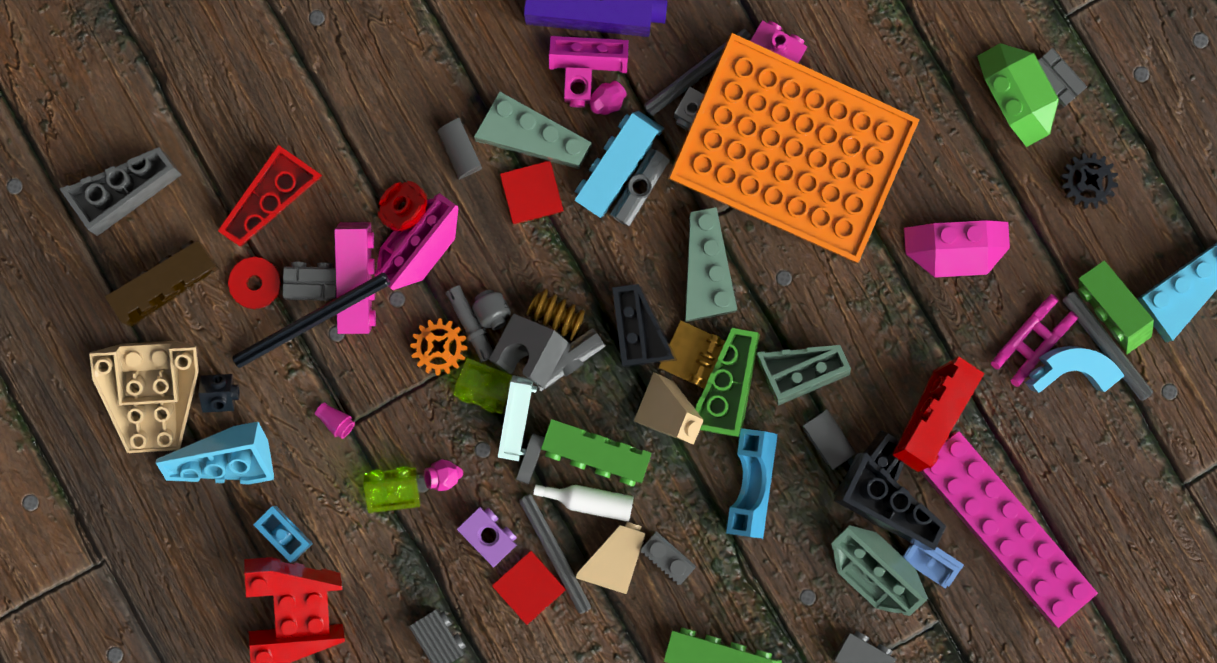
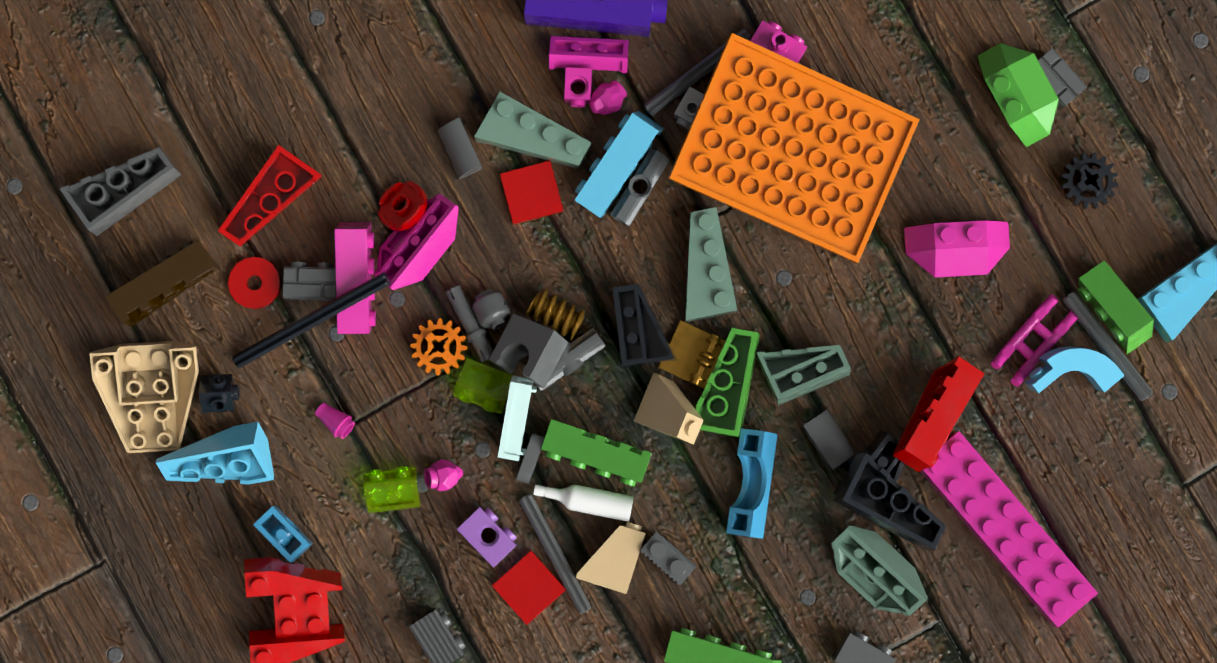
medium blue hinge [903,543,964,589] -> none

